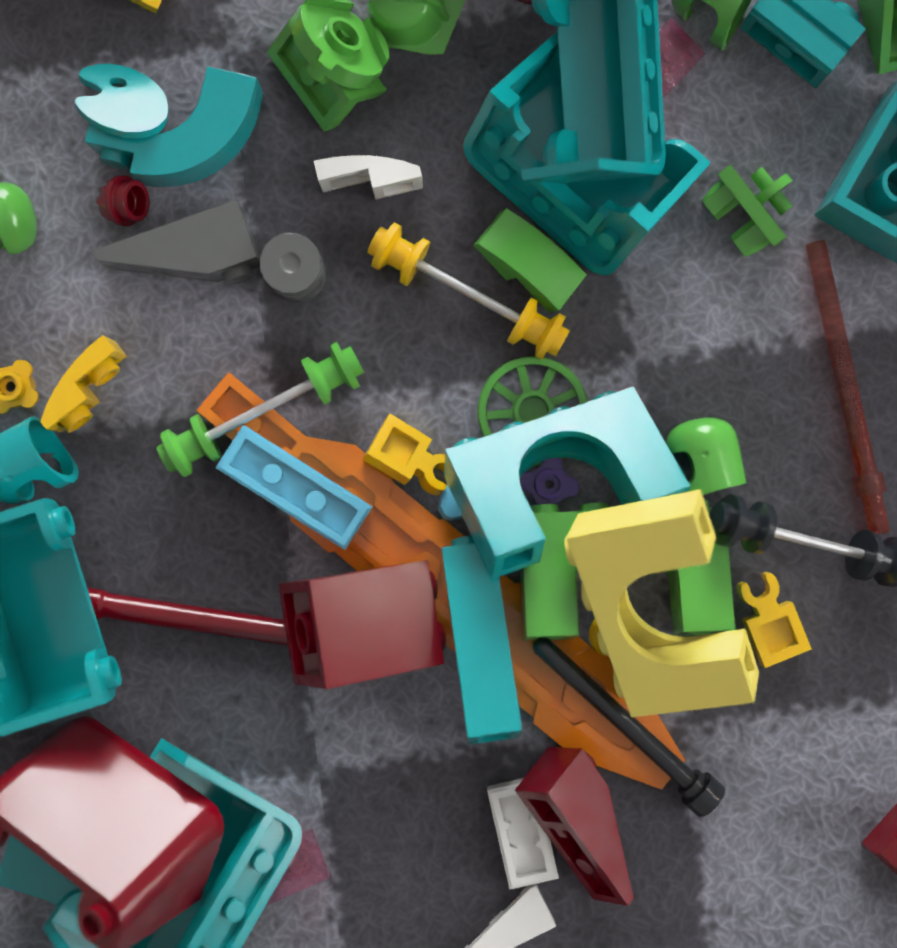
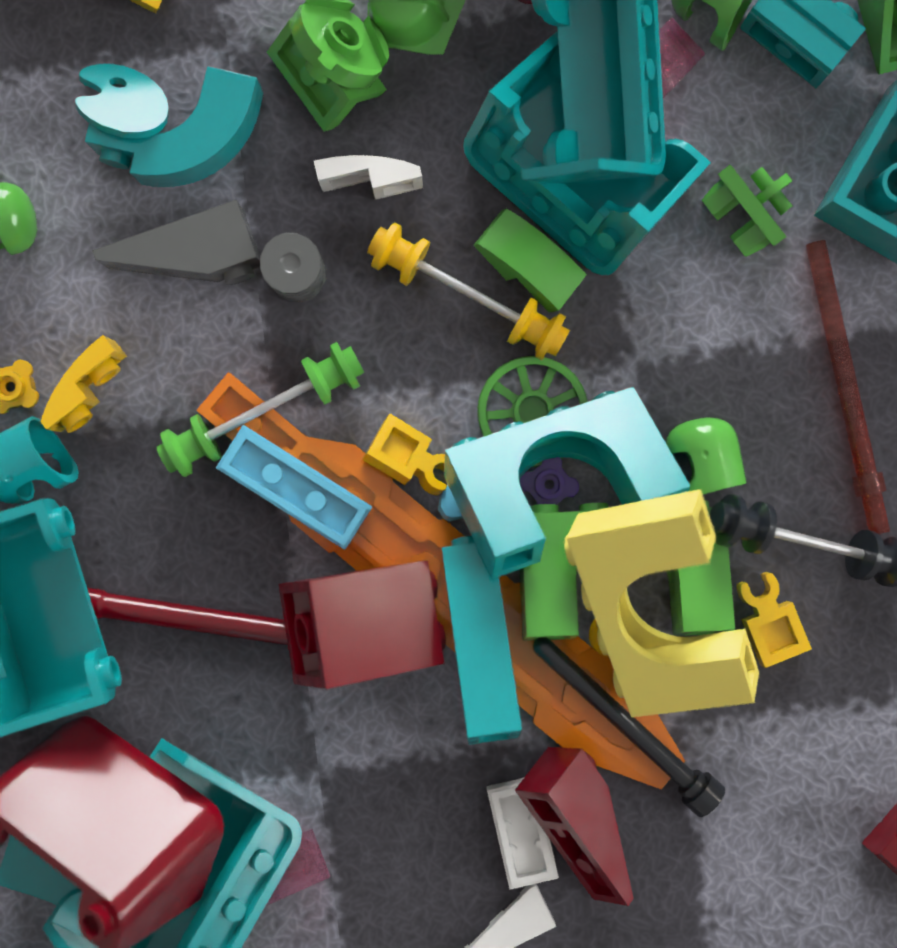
dark red plate [96,175,150,226] -> none

